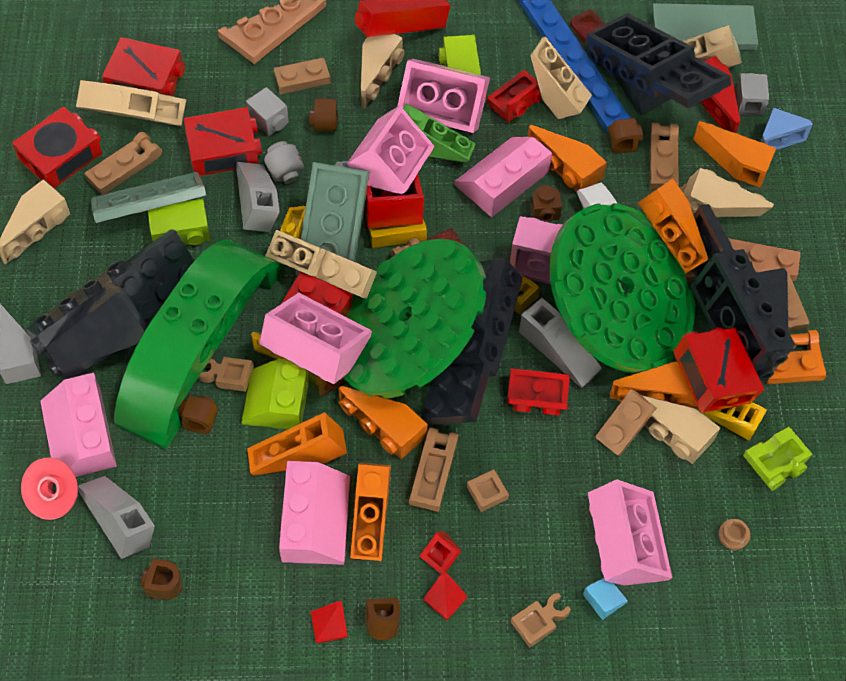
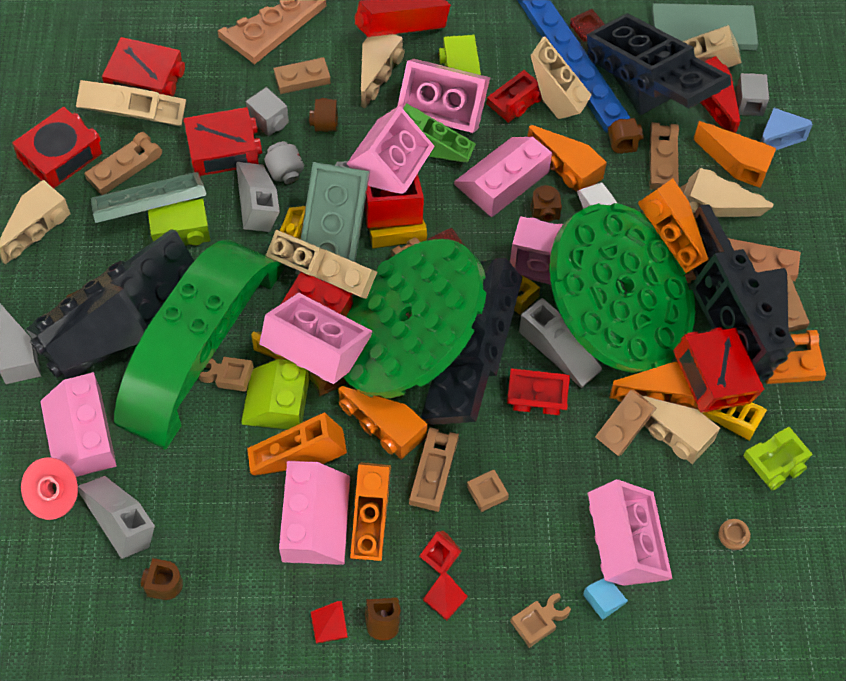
reddish brown plate [179,395,219,434] -> none

